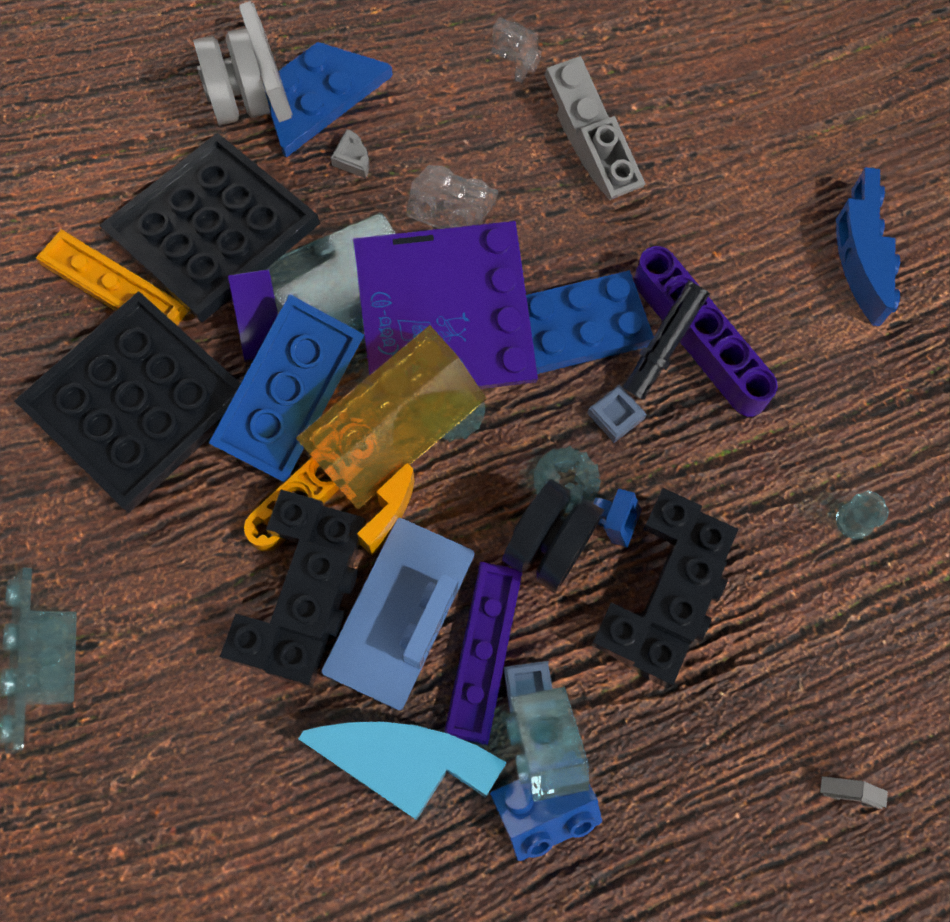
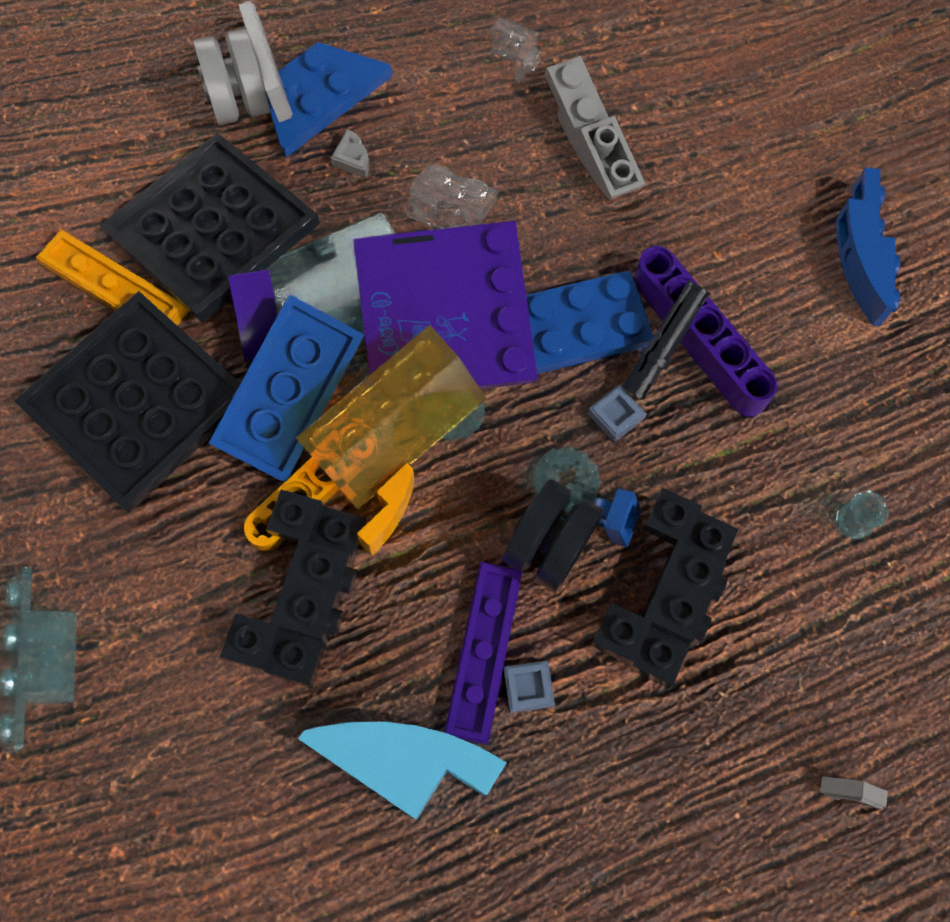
medium blue bracket [322,518,475,711] -> none
blue bracket [490,755,602,861] -> none
clear light blue brick [505,687,589,802] -> none

